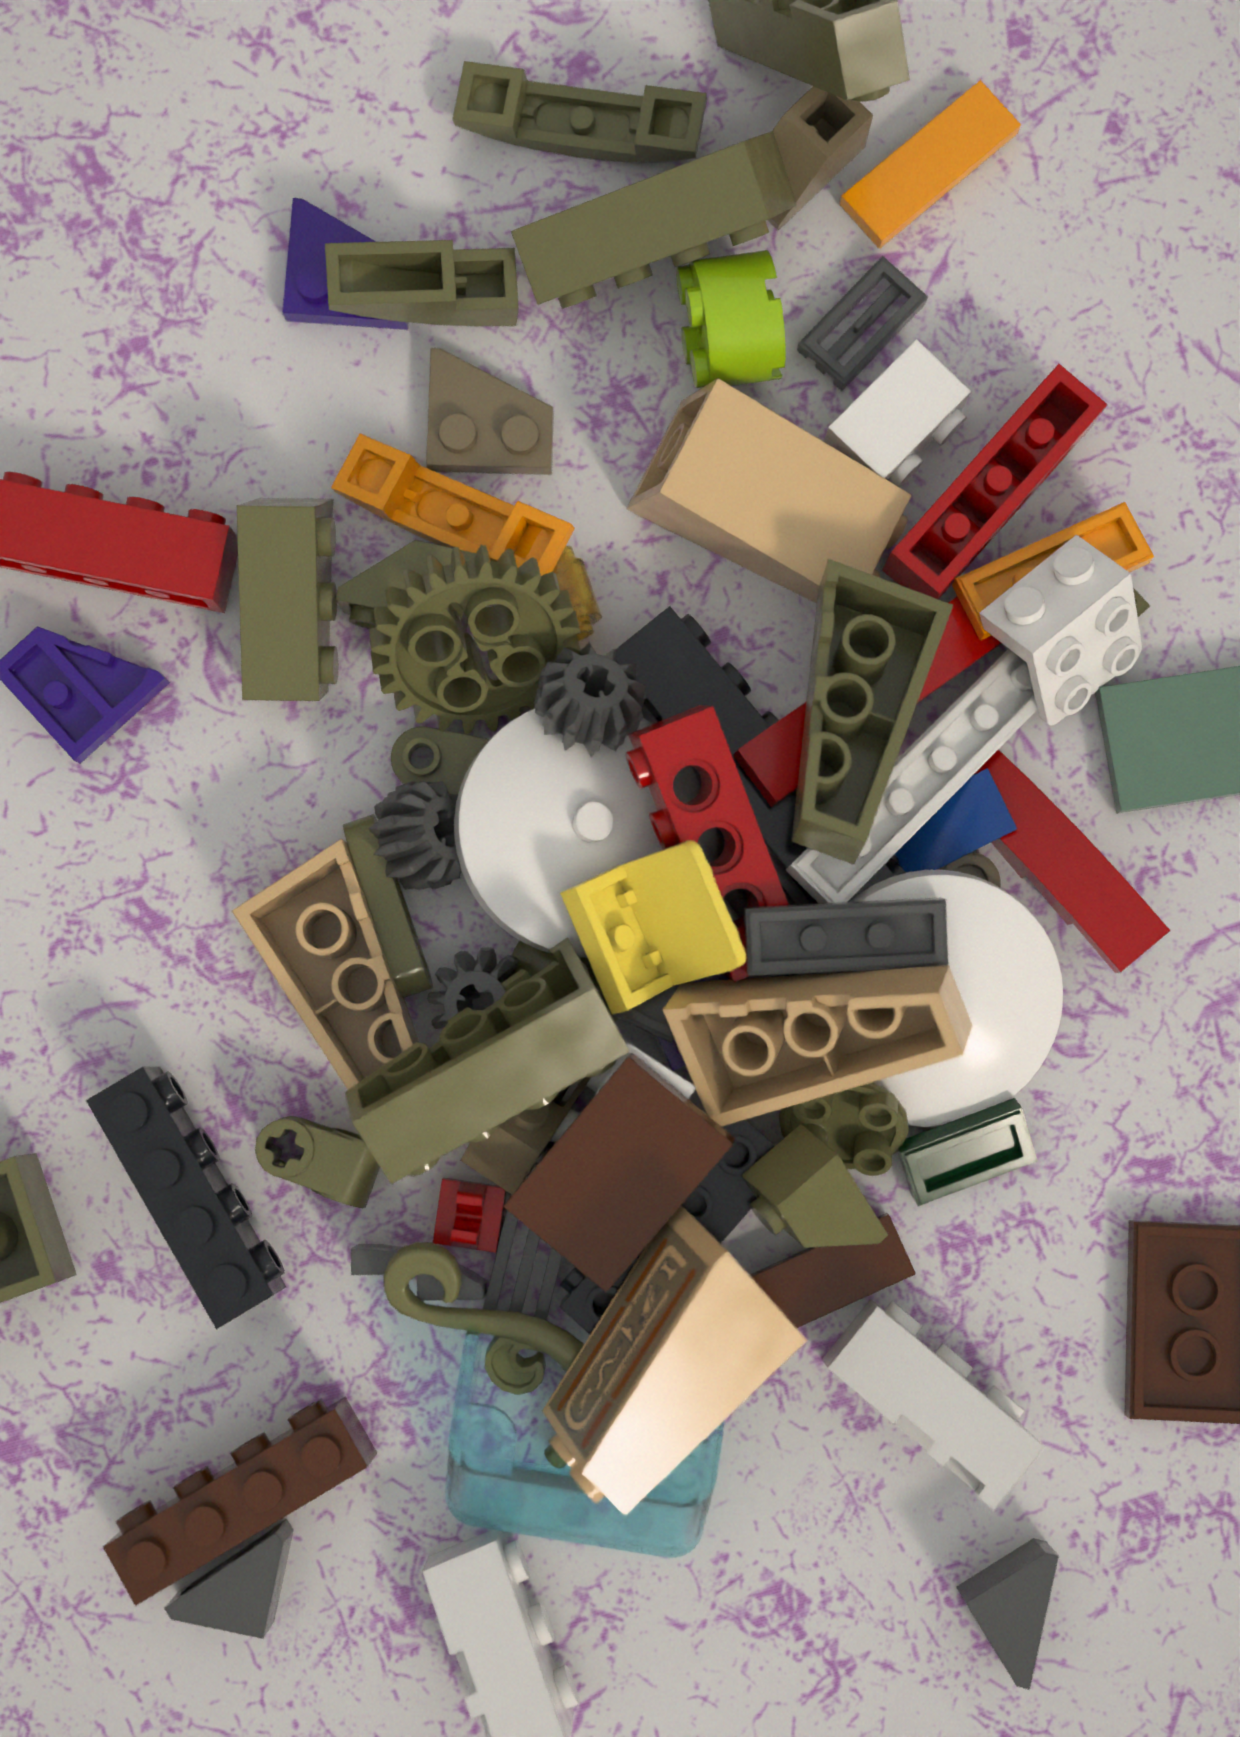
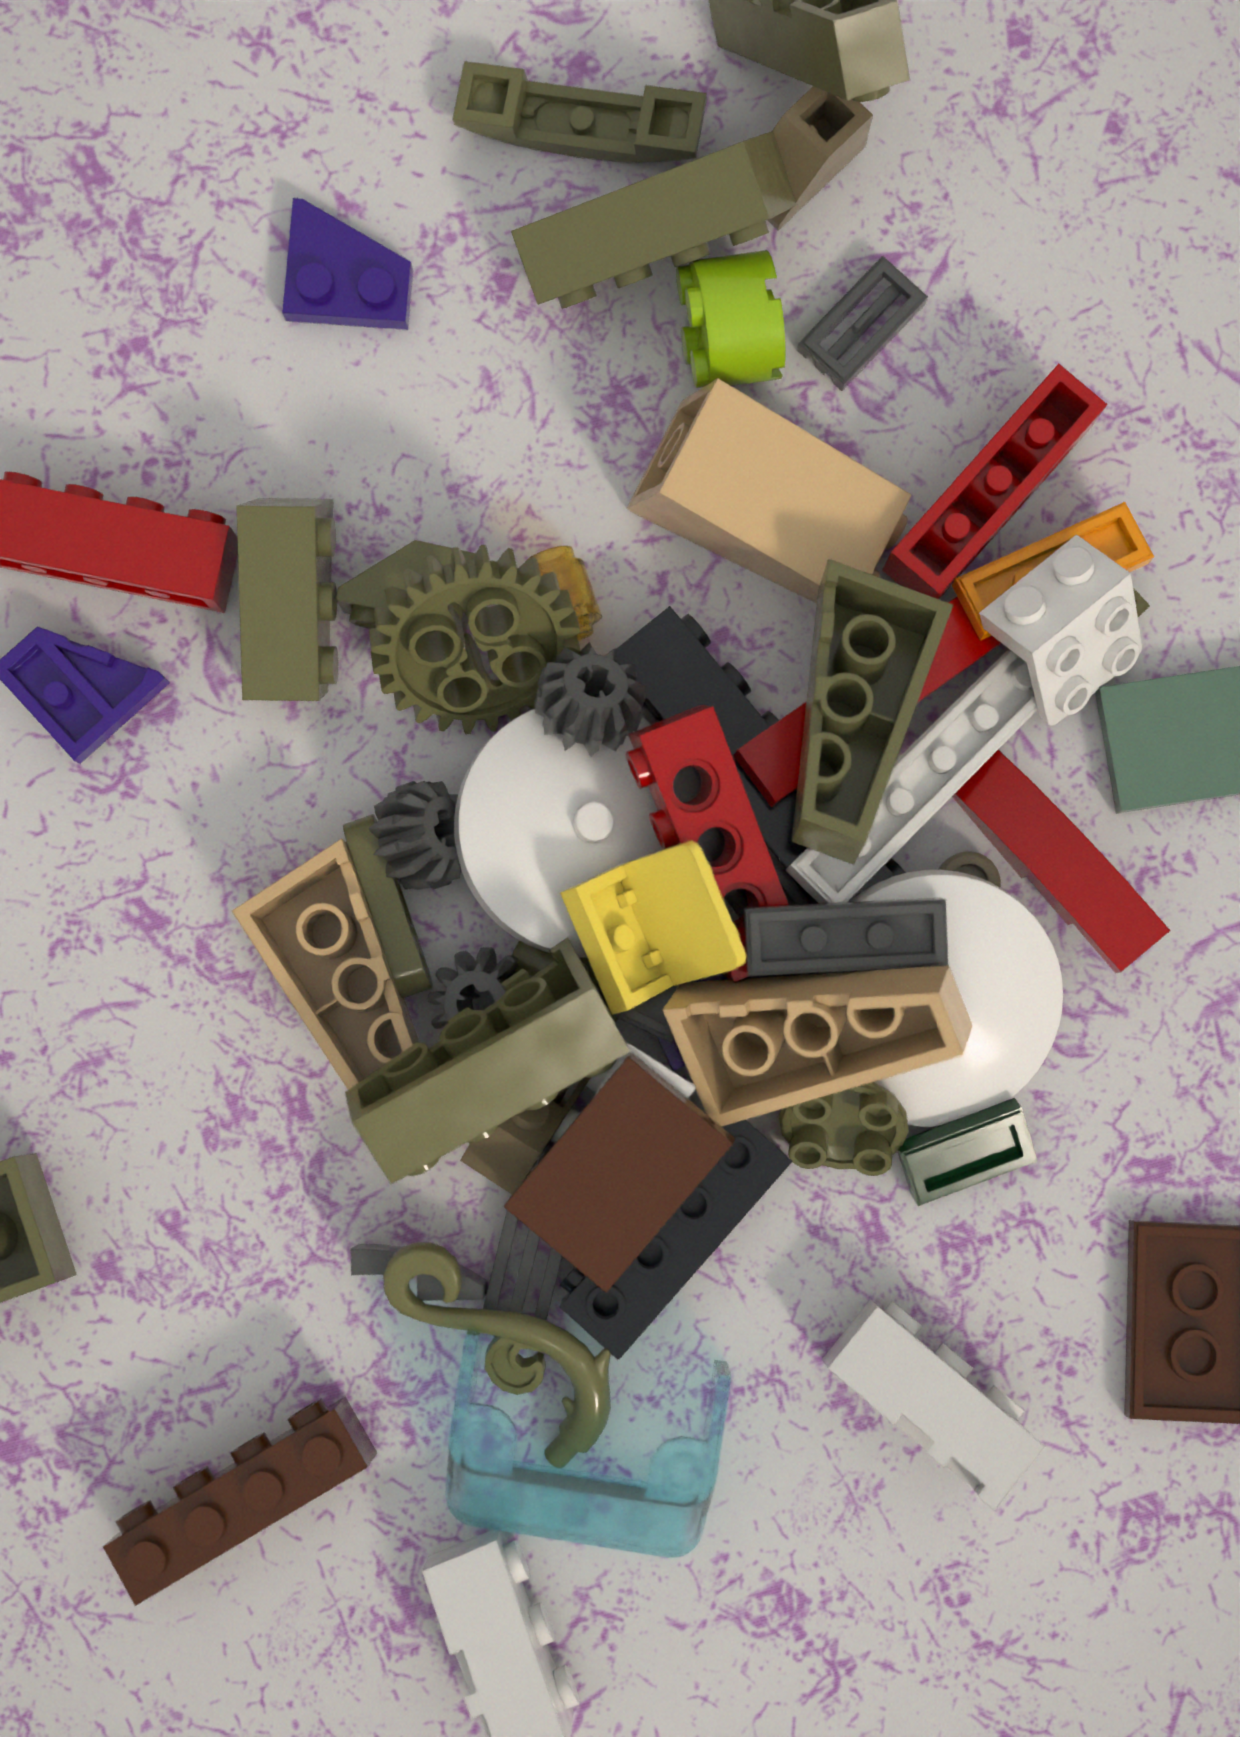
black brick [86,1067,286,1330] -> none
dark grey slope [164,1519,294,1639] -> none
olive piece [255,1116,380,1208] -> none
olive slope [325,240,519,326] -> none
light orange slope [331,434,575,576] -> none
olive plate [391,727,490,794] -> none
dark tan wing [426,348,554,475] -> none
red tile [432,1178,506,1253] -> none
tan slope [542,1205,807,1515] -> none
olive slope [742,1124,888,1248] -> none
reddish brown tile [749,1213,916,1328] -> none
white brick [824,339,971,487] -> none
light orange tile [839,80,1021,249] -> none
blue sticker [895,768,1017,873] -> none
dark grey slope [956,1538,1059,1690] -> none

